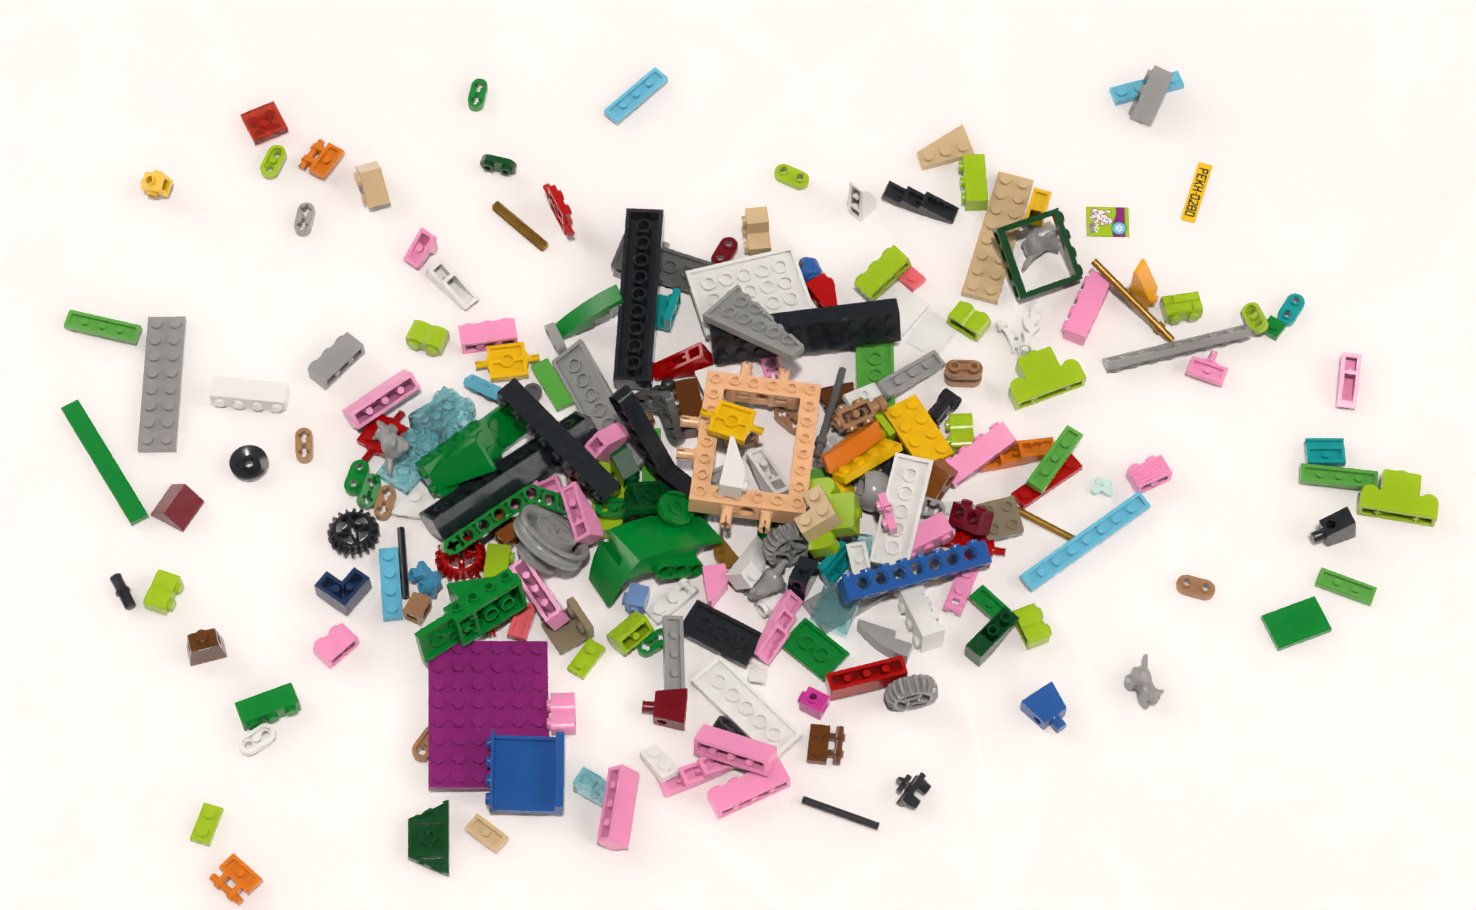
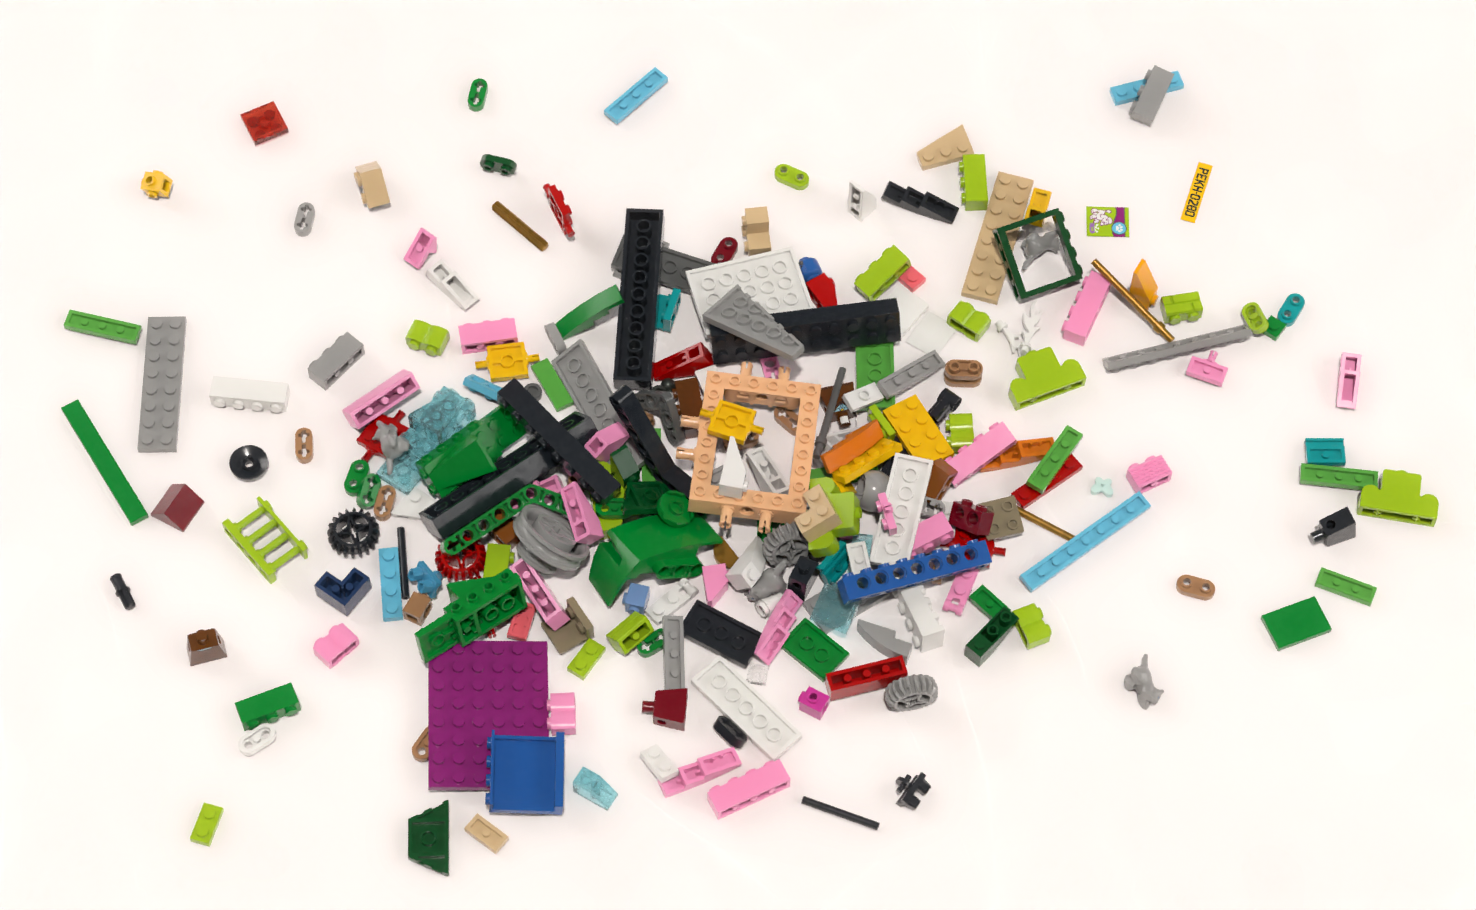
lime brick [143,569,184,615] -> none
orange plate [209,853,263,905] -> none
lime plate [260,145,287,179] -> none
orange plate [298,139,345,180] -> none
bright pink brick [597,764,639,851] -> none
bright pink brick [694,724,777,776] -> none
reddish brown plate [806,724,846,766] -> none
medium nougat brick [831,395,888,433] -> none
blue torso [1020,681,1067,732] -> none
none -> lime fence [222,496,308,584]

